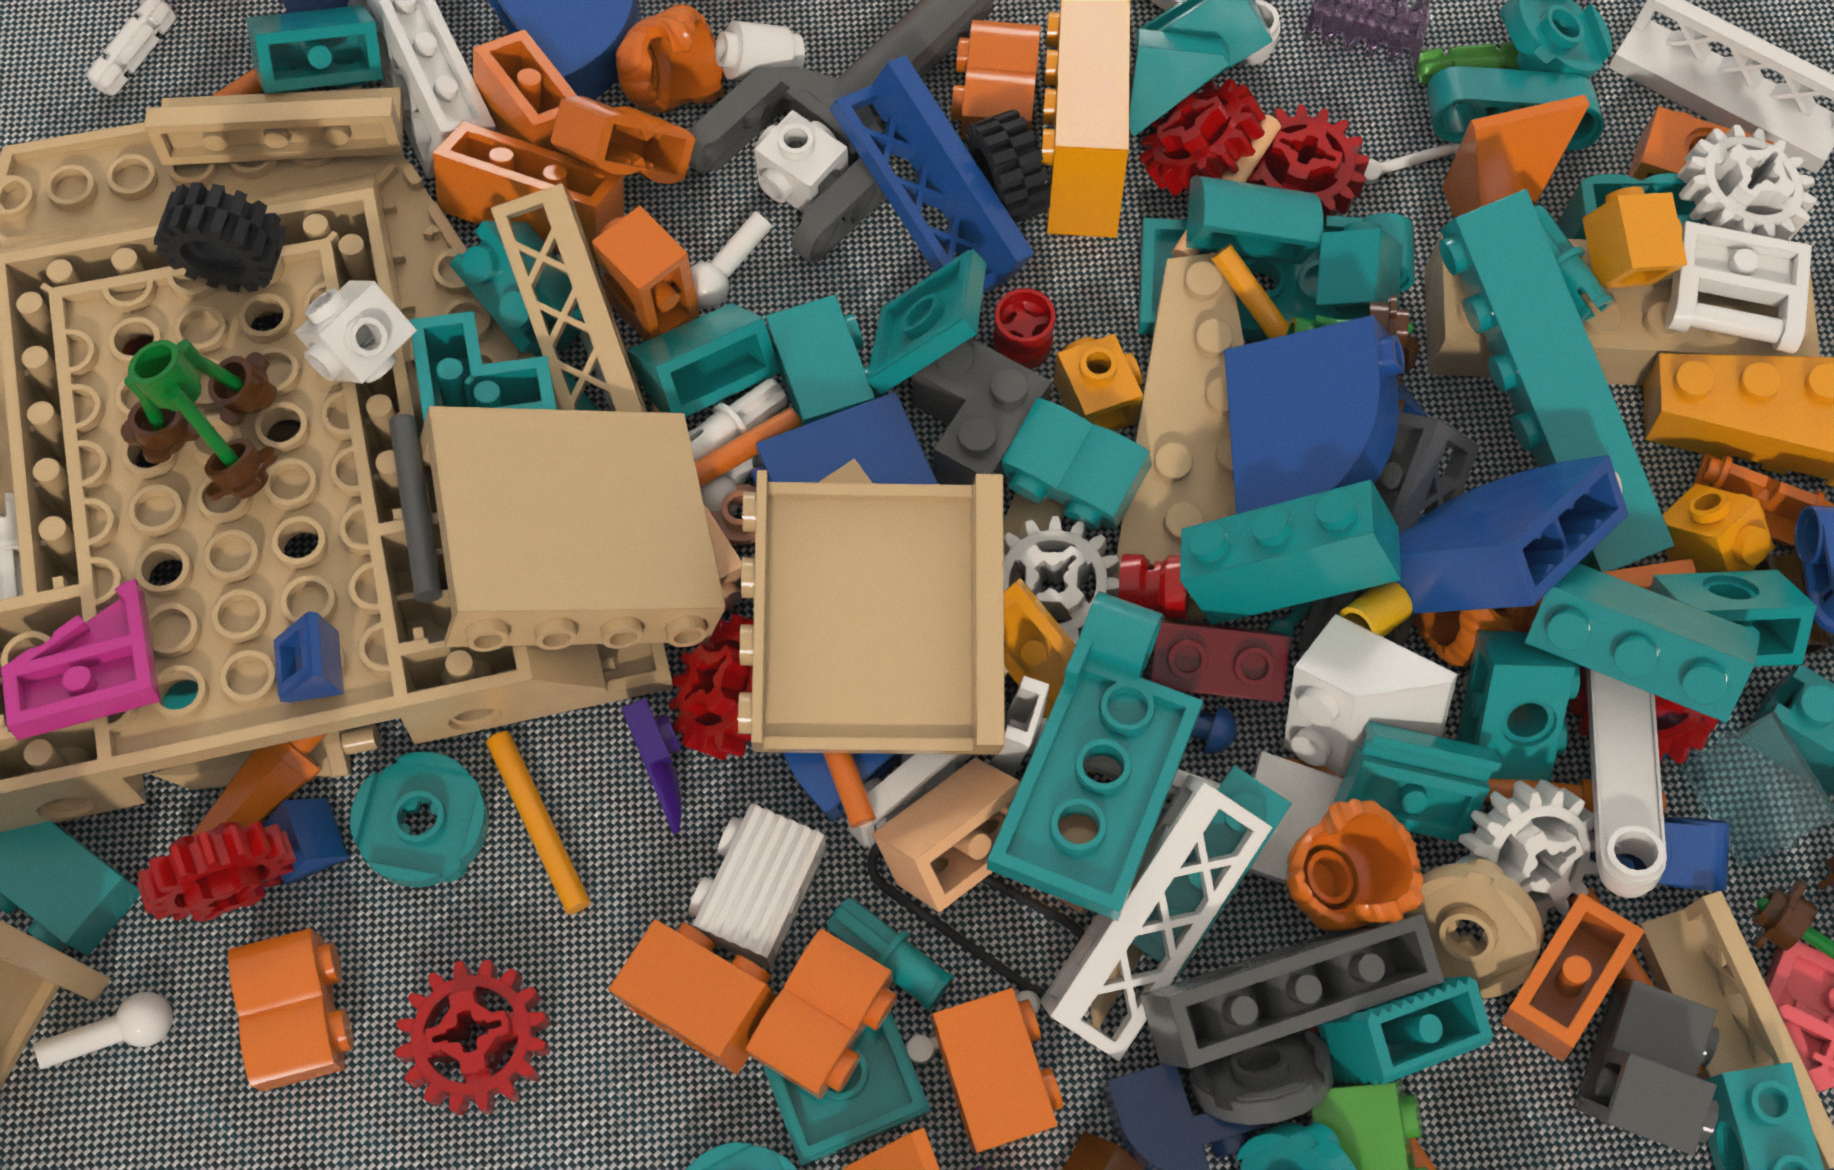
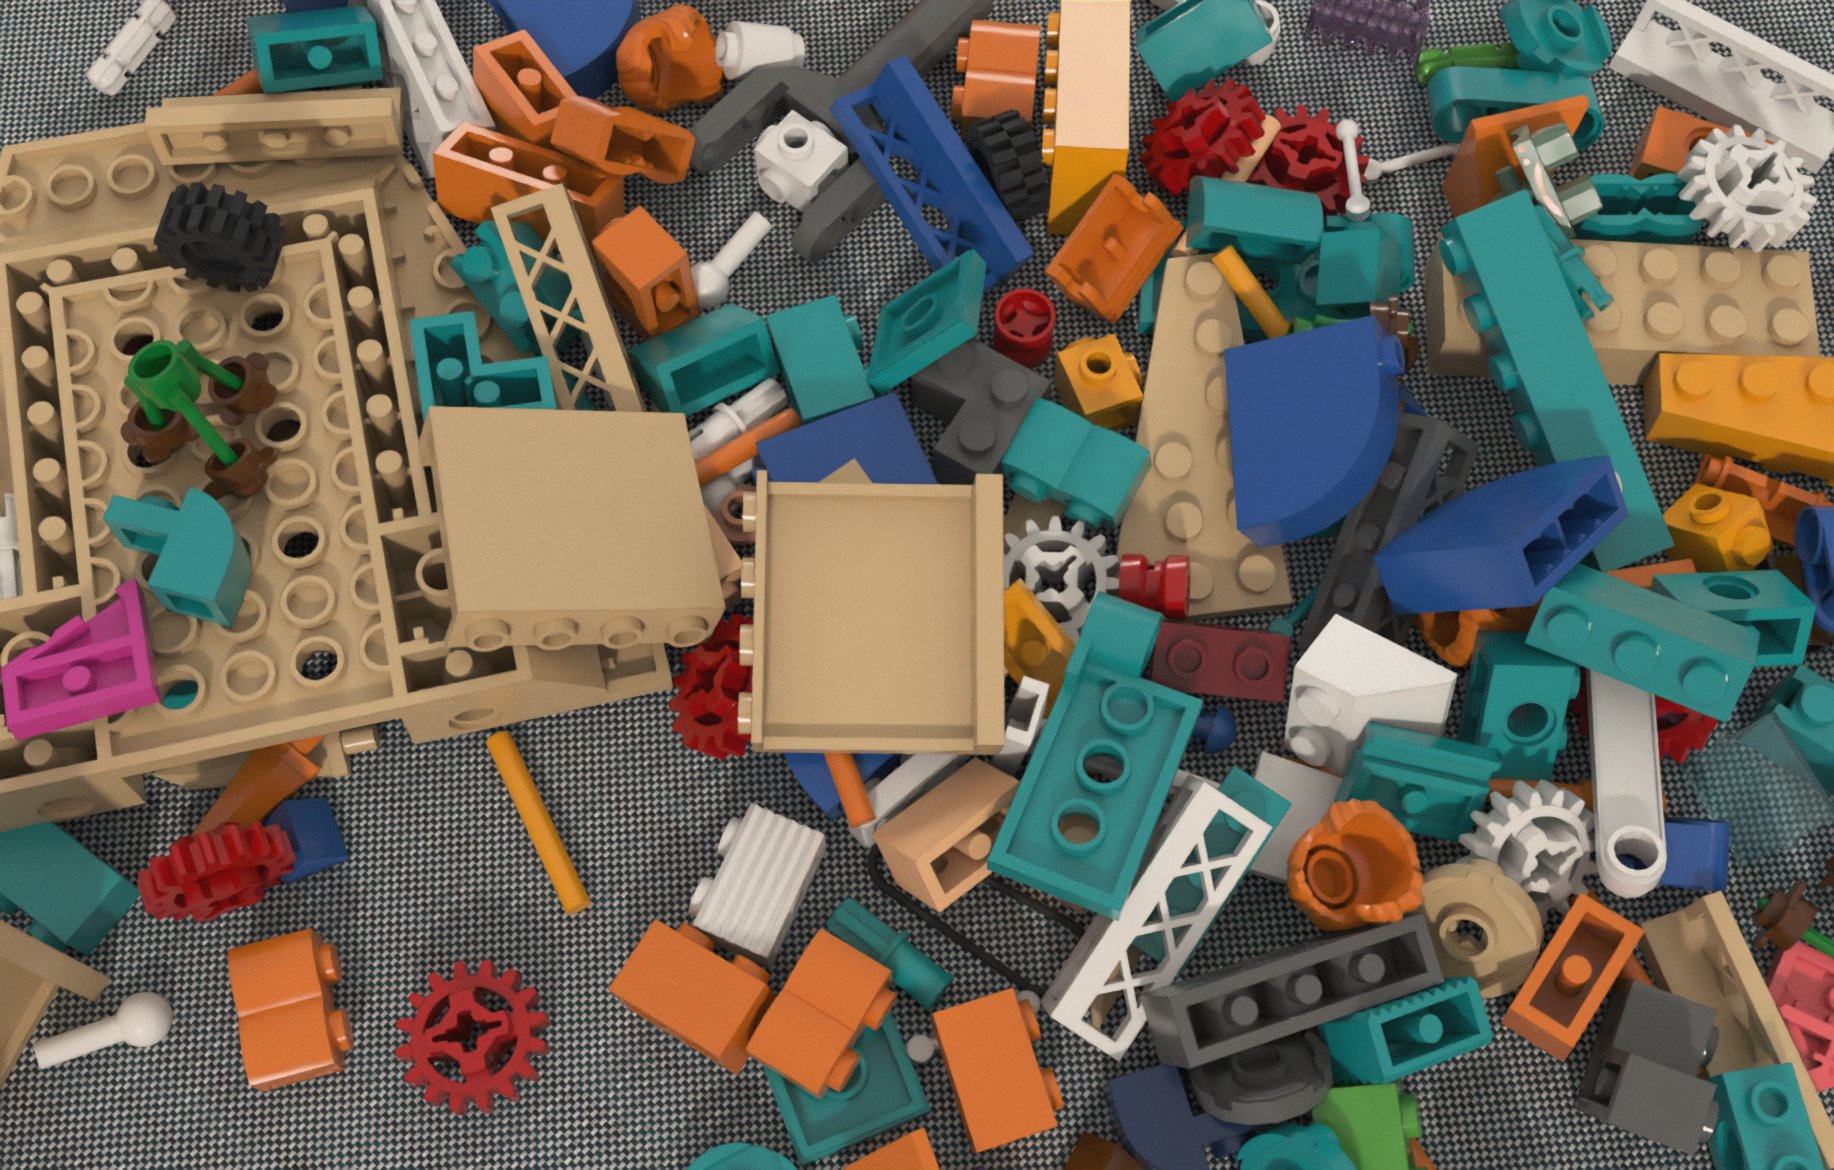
blue slope [274,611,344,703] -> none
white brick [294,280,417,384] -> none
teal plate [350,752,489,888] -> none
dark grey bar [389,414,442,603] -> none
dark purple plate [621,698,682,835] -> none
teal slope [1129,29,1230,136] -> none
teal brick [1180,479,1401,625] -> none
yellow hinge [1339,582,1413,637] -> none
light orange brick [1582,186,1688,289] -> none
white plate [1665,221,1812,354] -> none
none -> teal brick [103,487,251,627]
none -> orange hinge [1044,173,1184,325]
none -> white hinge [1335,119,1370,221]
none -> sand green hips [1488,122,1603,240]

